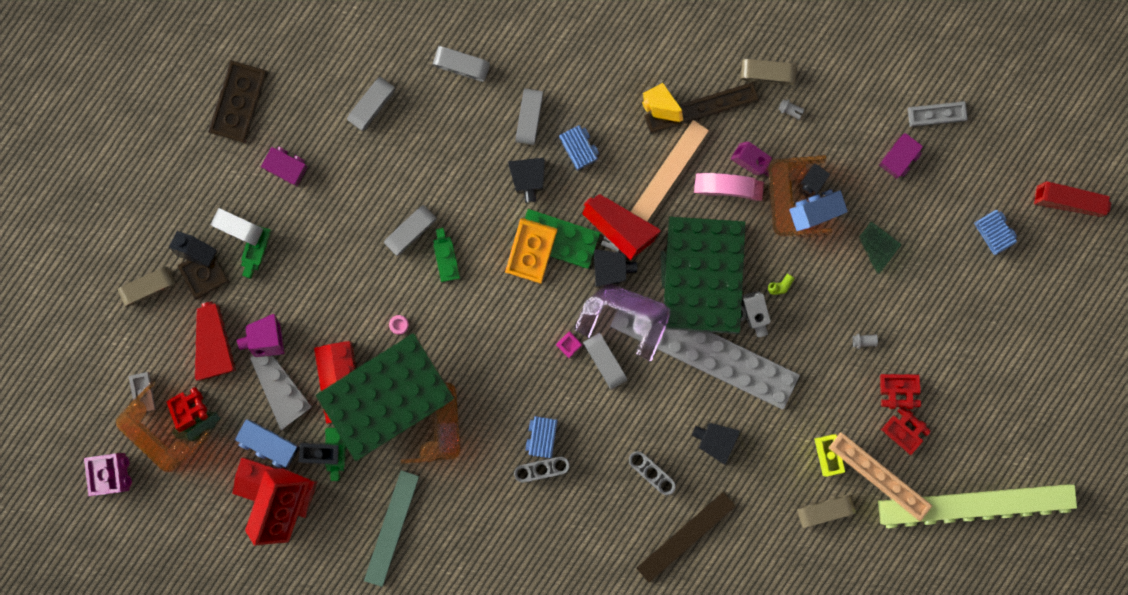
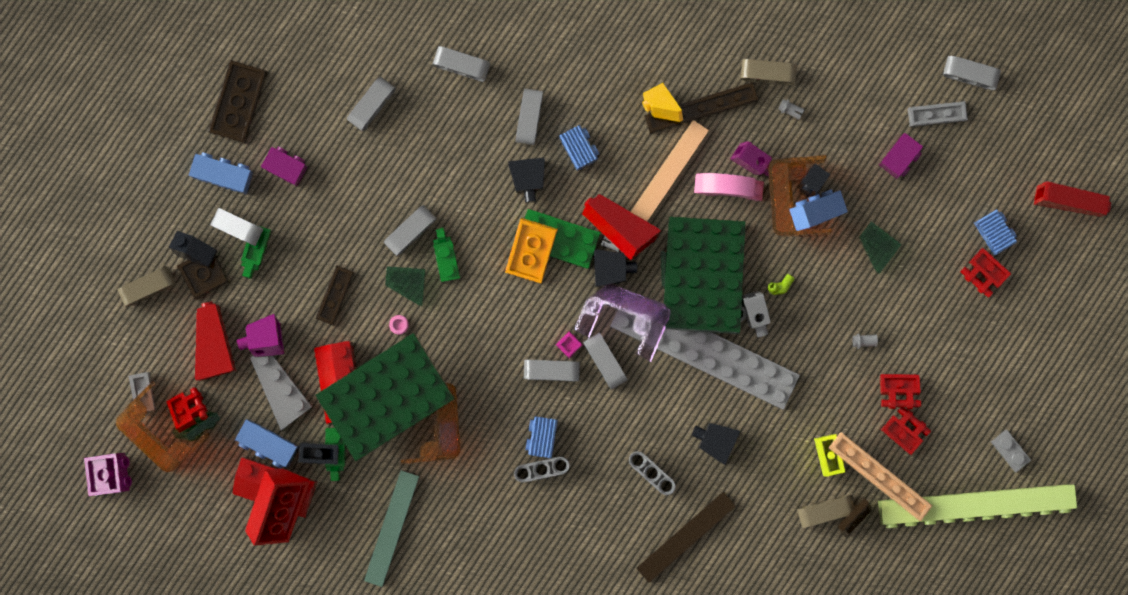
none -> medium blue brick [188,152,253,194]
none -> dark brown tile [315,265,355,326]
none -> clear green wing [385,266,426,306]
none -> light grey beam [523,360,580,381]
none -> dark brown tile [837,498,872,537]
none -> light grey beam [943,56,1001,90]
none -> red plate [960,248,1011,298]
none -> light grey plate [991,430,1031,472]

